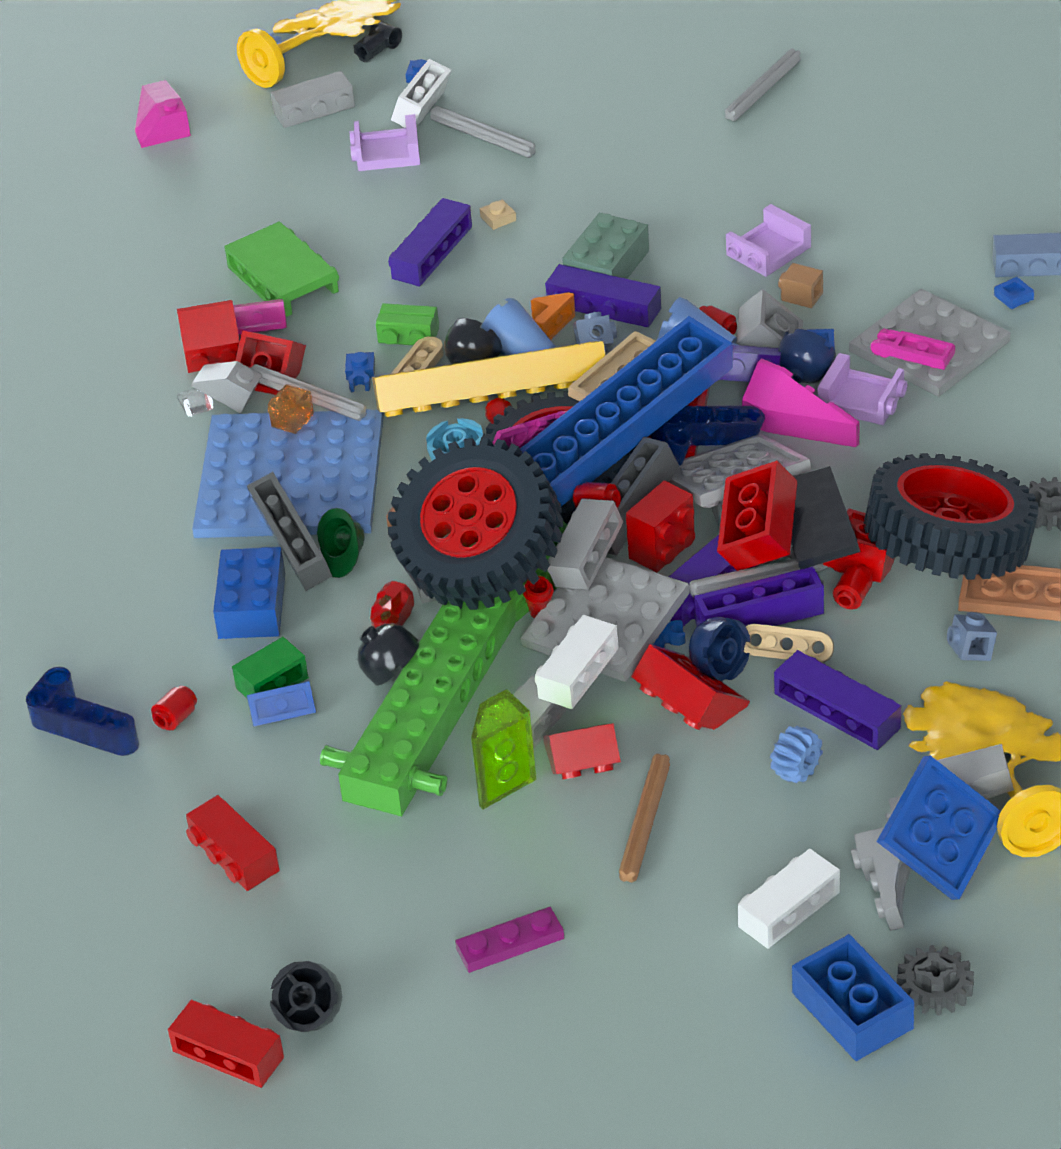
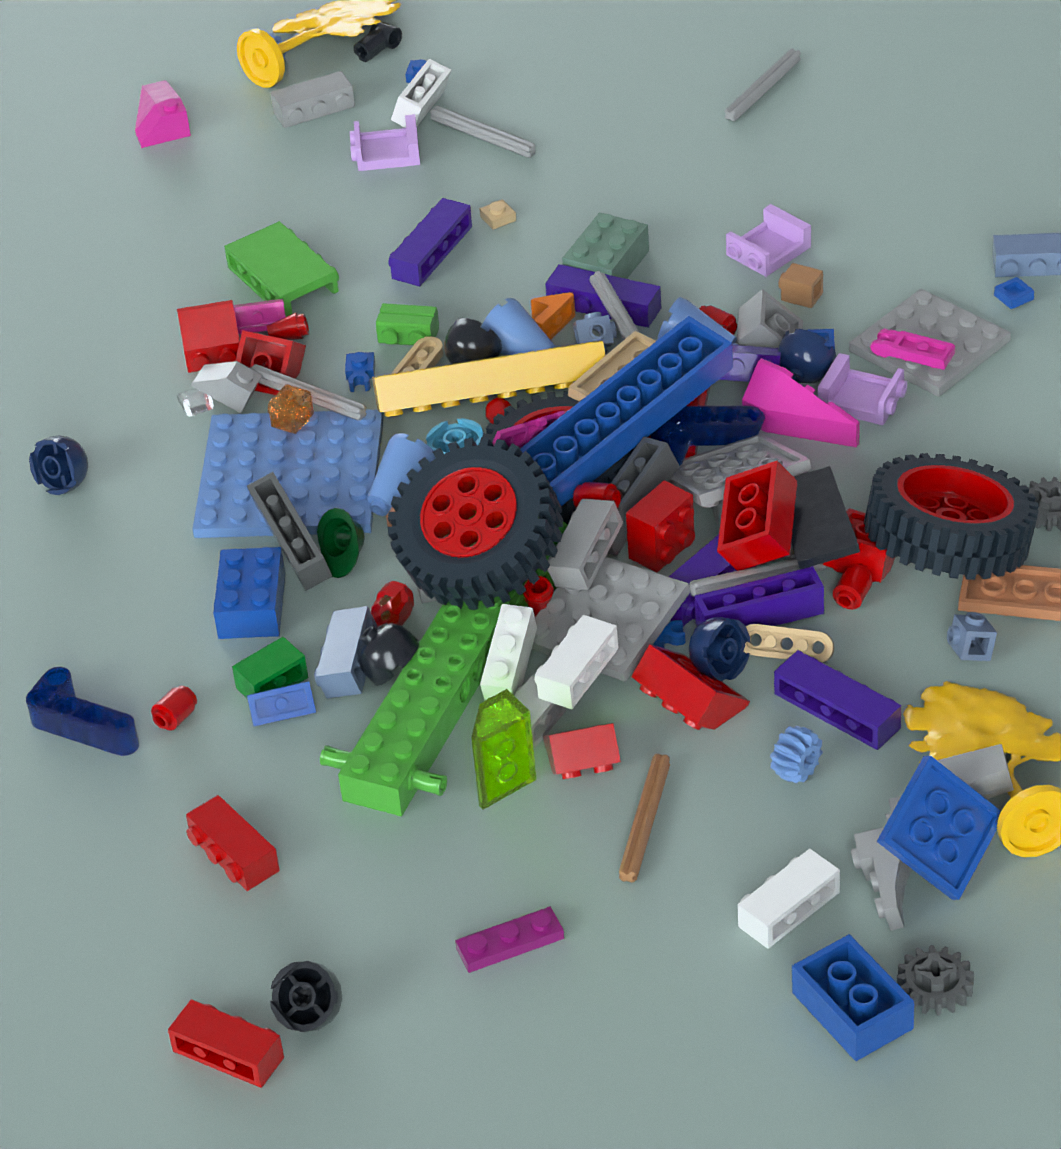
none -> dark blue cylinder [29,435,88,495]
none -> red cone [267,312,309,340]
none -> brick [314,606,377,699]
none -> medium blue cone [367,433,436,516]
none -> white brick [480,604,537,708]
none -> light grey axle [590,271,640,340]

